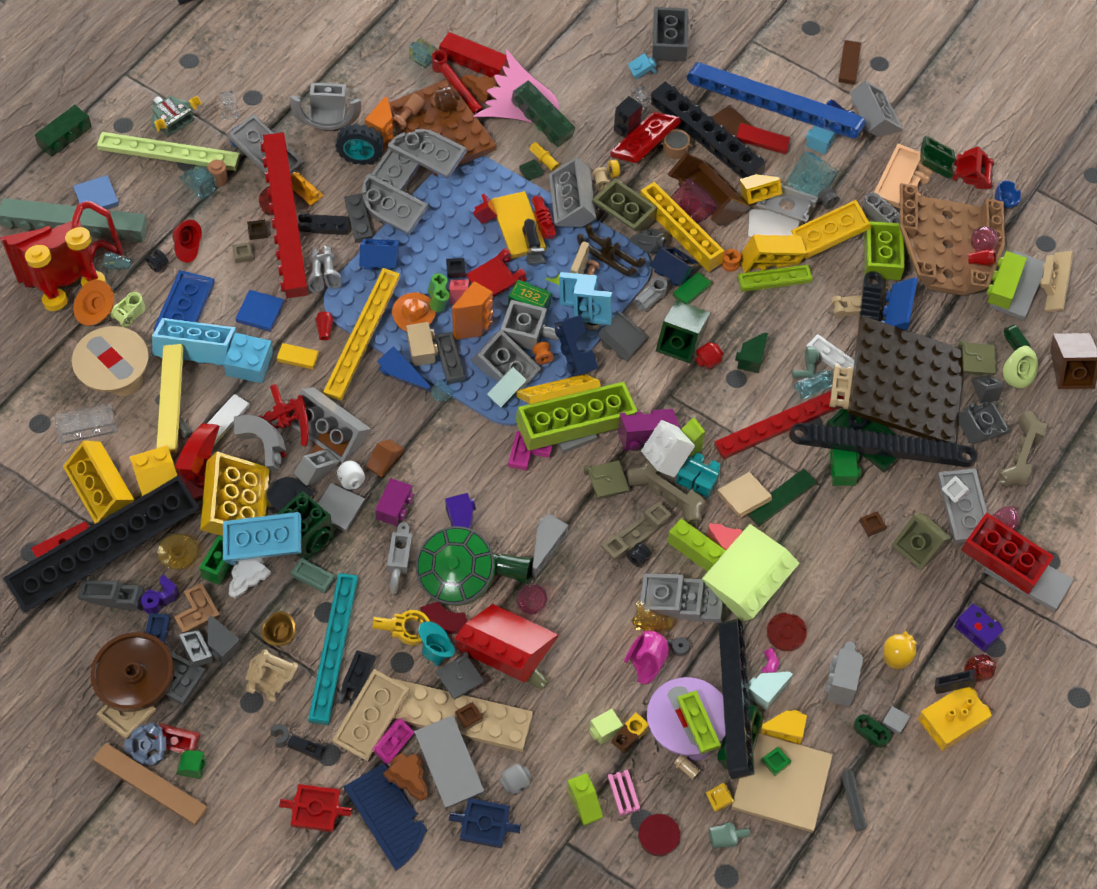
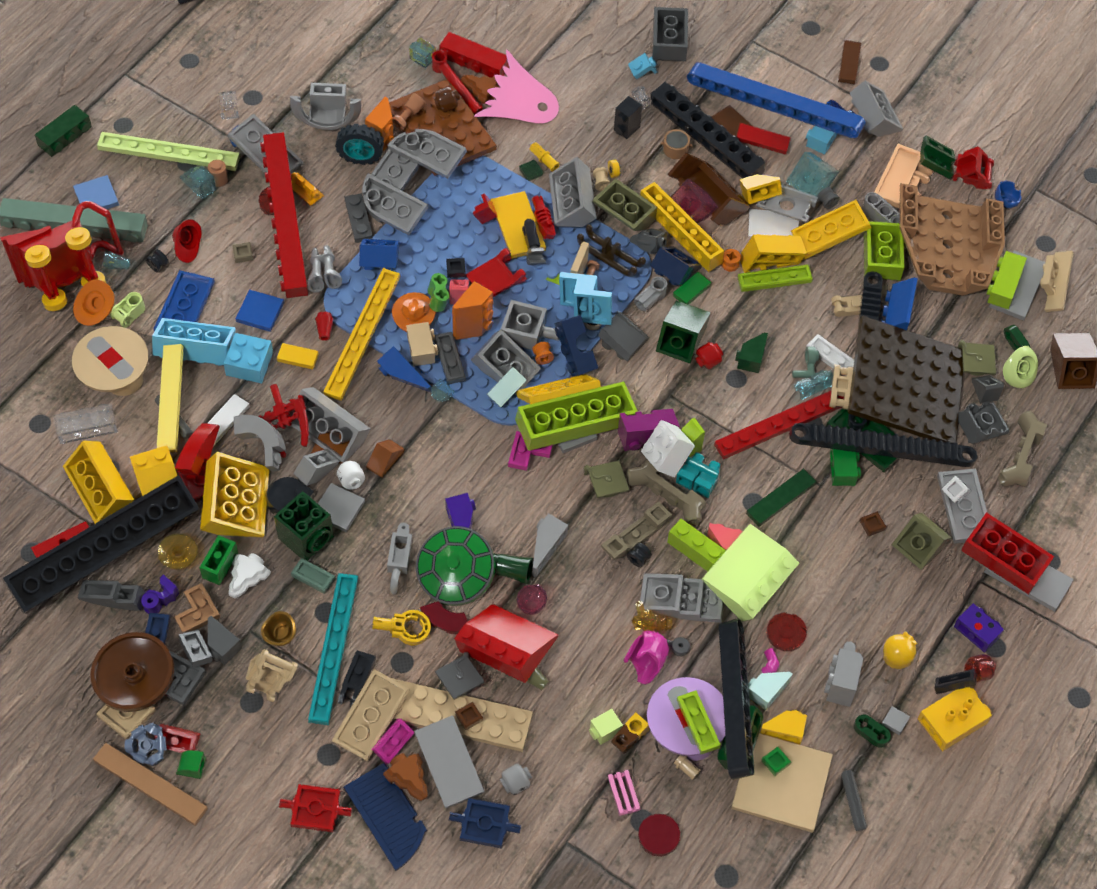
torso [151,96,202,138] -> none
medium azure plate [223,512,301,565] -> none
dark brown tile [247,219,268,240] -> none
black piece [270,724,326,761] -> none
black hinge [298,213,349,235] -> none
magenta brick [375,478,415,527] -> none
teal piece [418,621,455,666] -> none
green brick [508,280,551,309] -> none
clear green brick [511,80,575,148] -> none
lime slope [567,773,603,826] -> none
red tile [610,112,681,163] -> none
yellow tile [706,783,735,812] -> none
sand green piece [709,823,750,849] -> none
tan tile [718,472,772,518] -> none
red cone [968,248,996,266] -> none
clear pink hair [971,226,999,252] -> none
clear pink hair [992,506,1020,530] -> none

